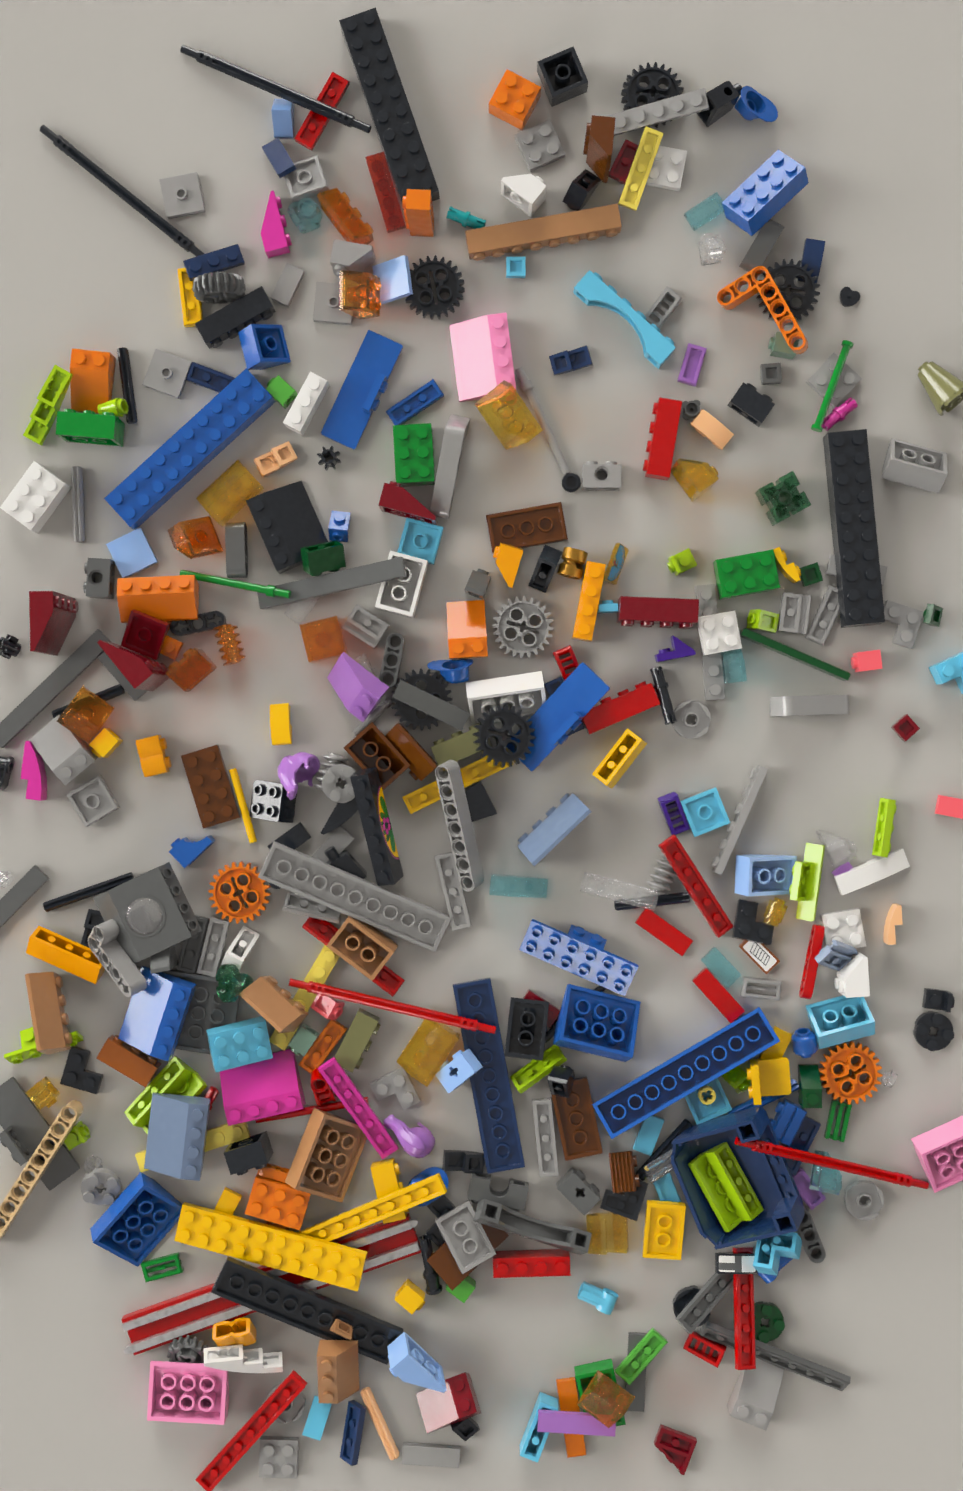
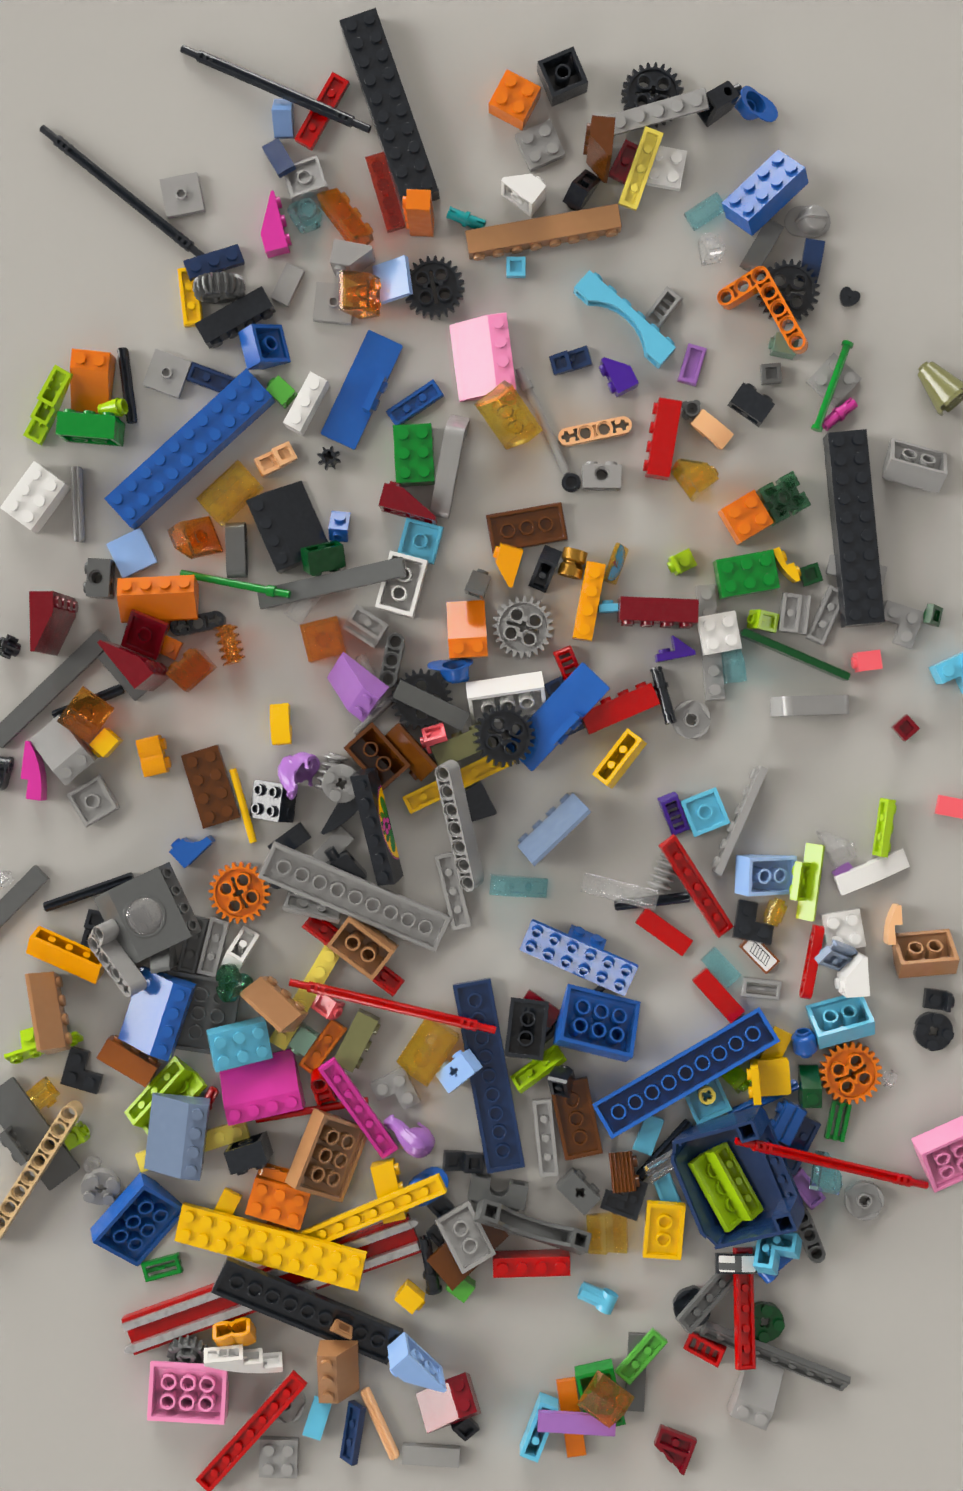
none -> coral bracket [420,722,448,754]
none -> light nougat beam [558,416,632,447]
none -> dark purple slope [599,357,639,397]
none -> orange brick [718,489,774,545]
none -> light grey piece [784,205,831,237]
none -> medium nougat slope [892,929,960,979]

